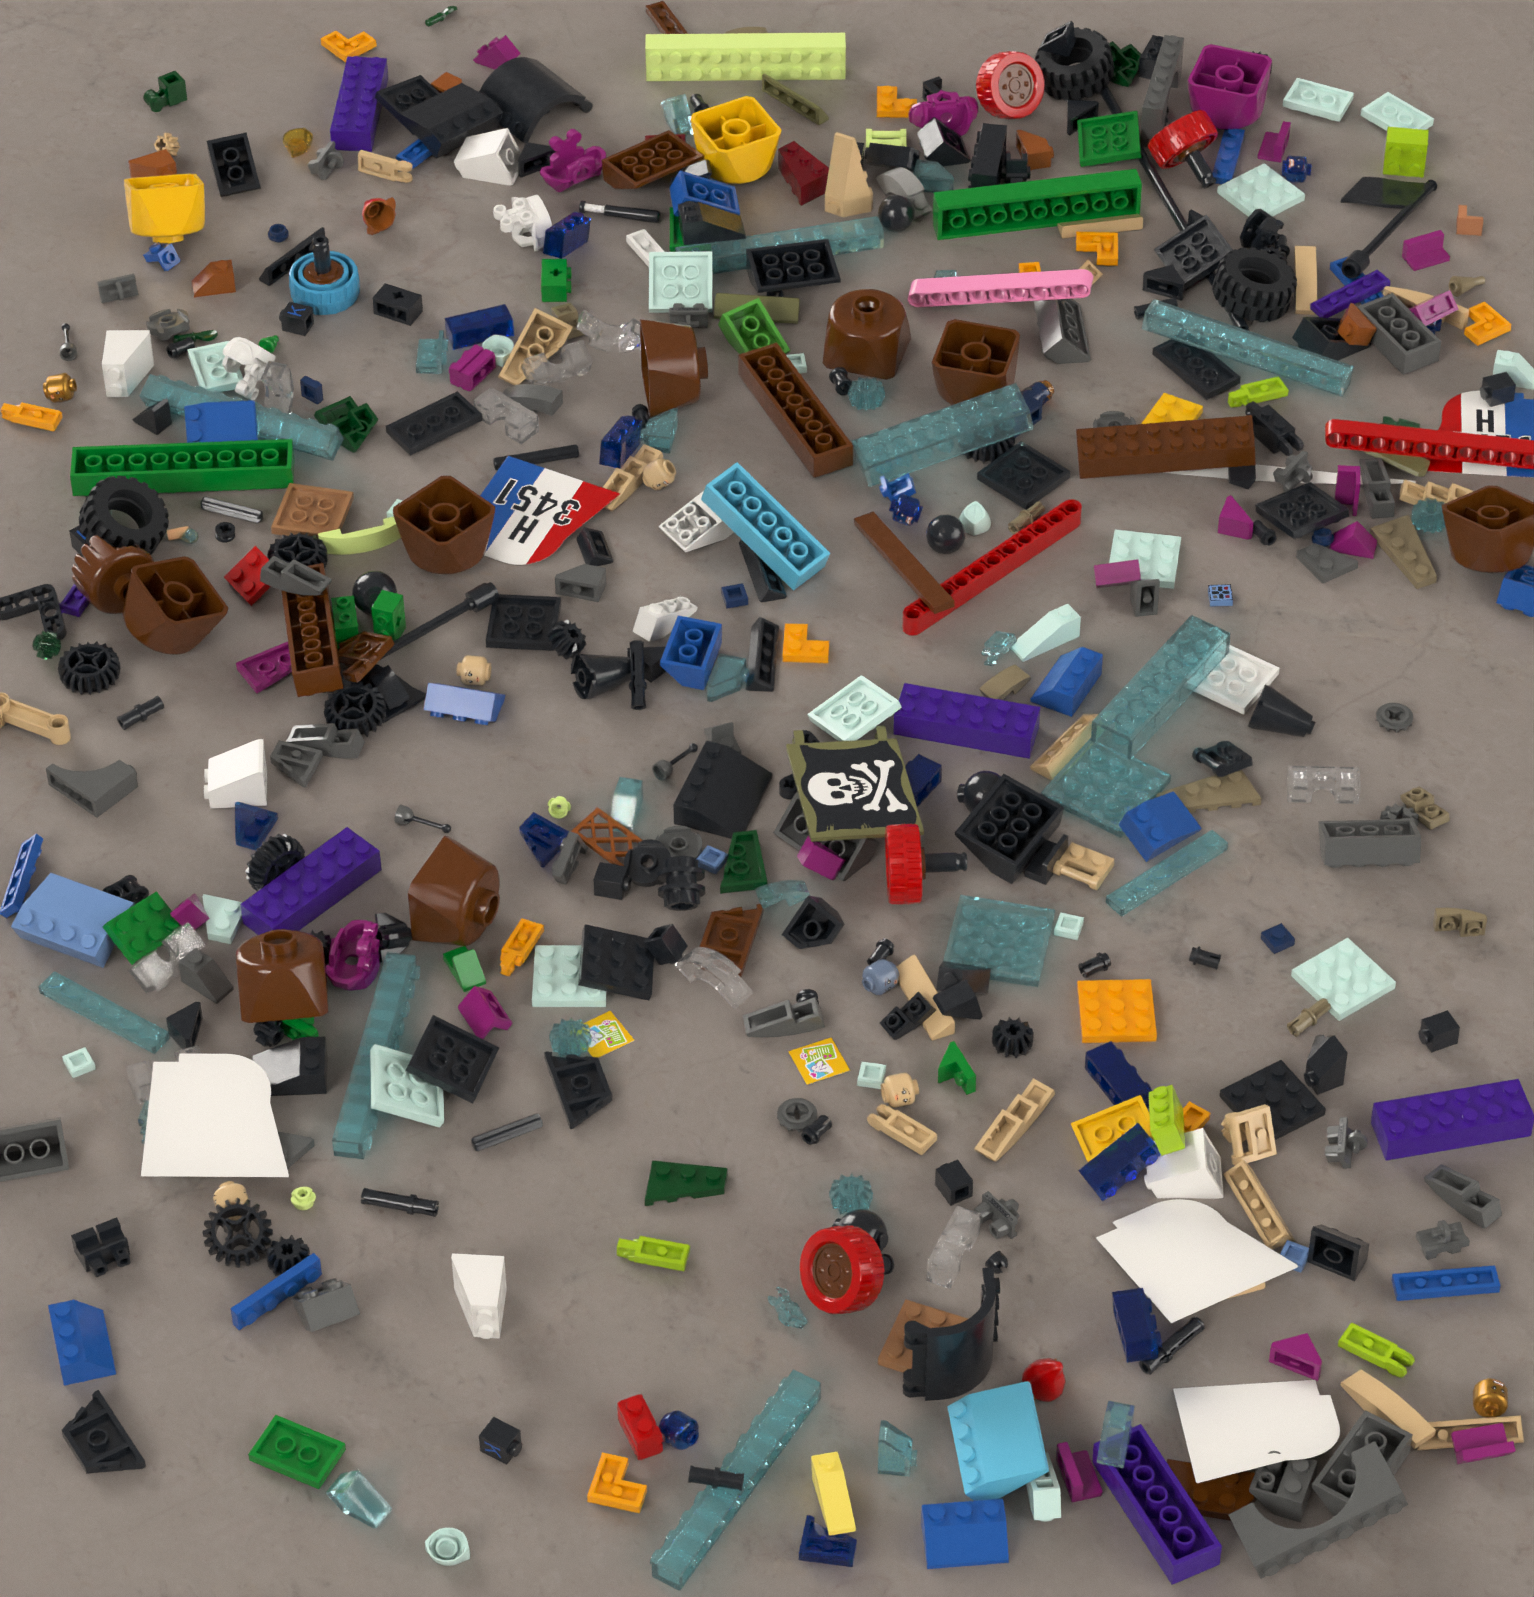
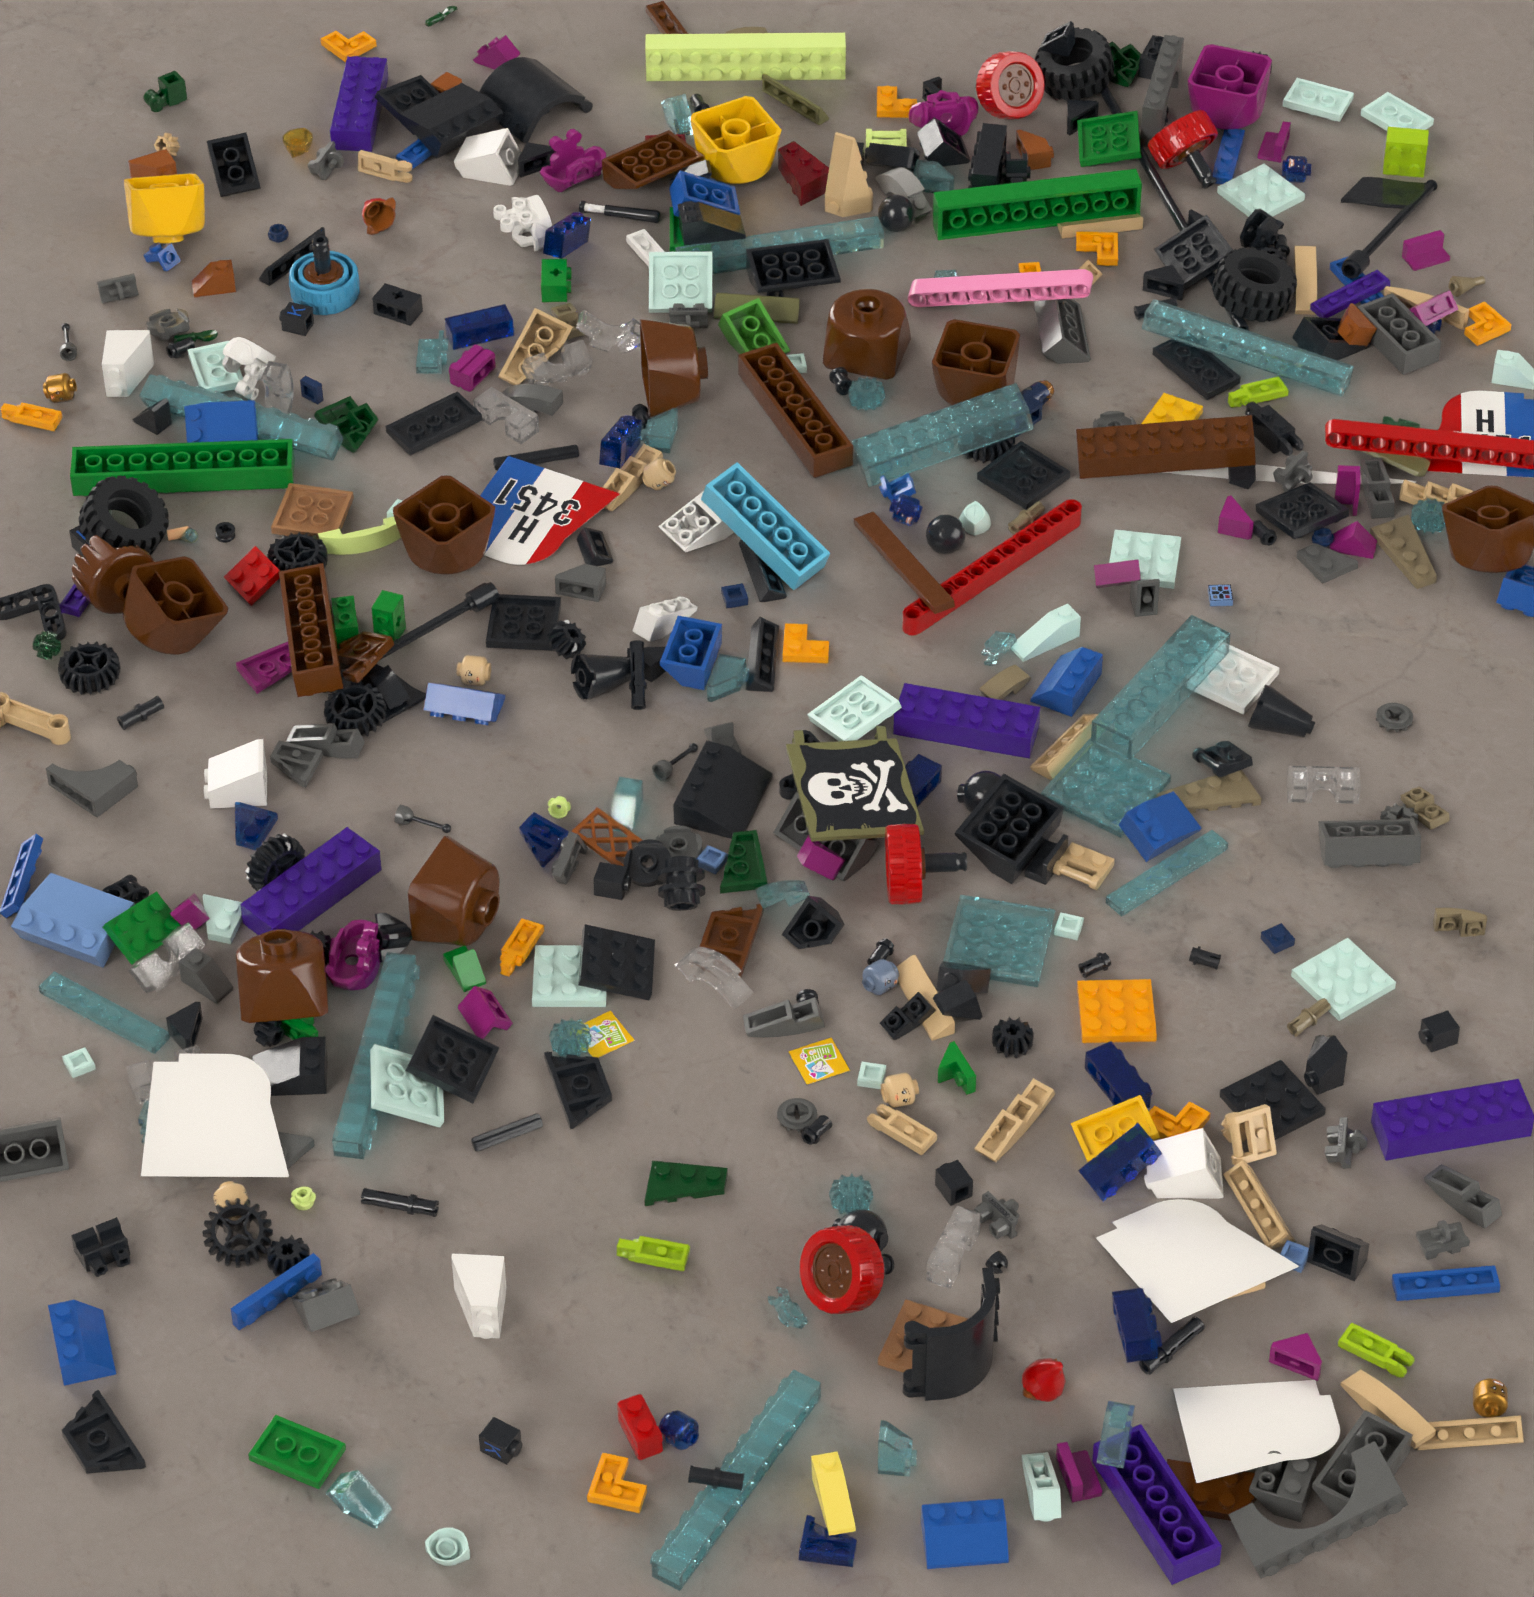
axle [200,496,263,523] -> none
green hair [258,335,279,354] -> none
dark grey slope [260,556,332,595] -> none
black brick [352,571,397,616] -> none
light aqua hat [482,335,514,367] -> none
black brick [644,924,688,965] -> none
medium azure slope [947,1381,1049,1501] -> none
lime brick [1149,1085,1185,1156] -> none
magenta panel [1451,1423,1516,1464] -> none
nougat panel [1456,205,1483,236] -> none
black brick [1480,372,1516,407] -> none

